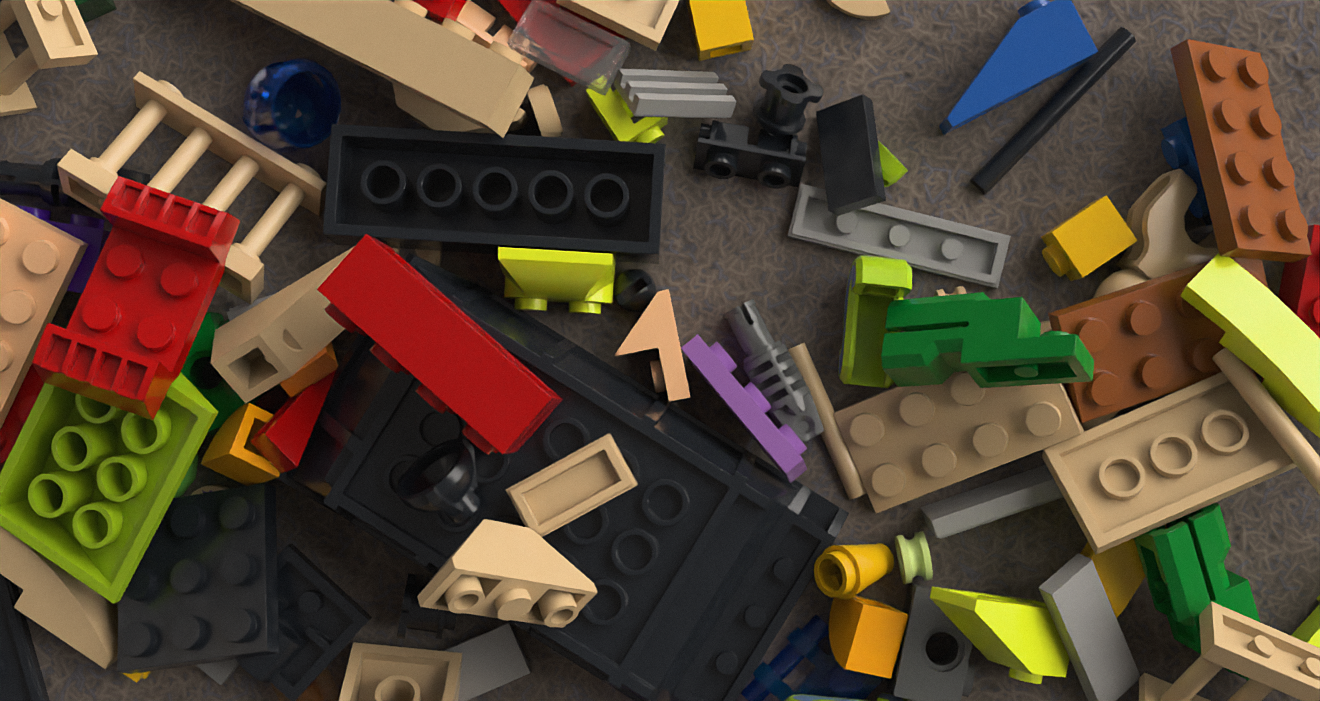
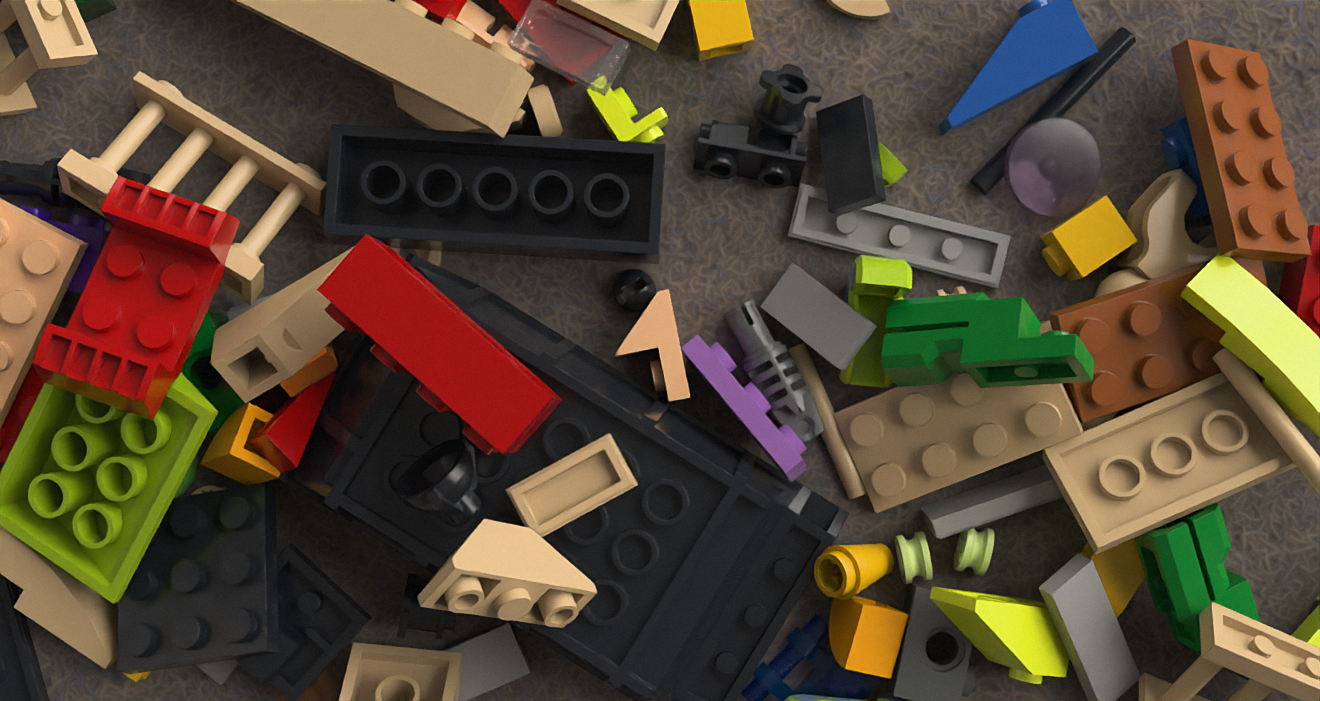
clear blue helmet [242,58,341,153] -> none
neon yellow slope [498,247,616,314] -> none
light grey tile [614,69,737,118] -> none
none -> light grey tile [760,263,877,371]
none -> yellowish green bush [953,527,995,577]
none -> piece [1004,118,1101,216]

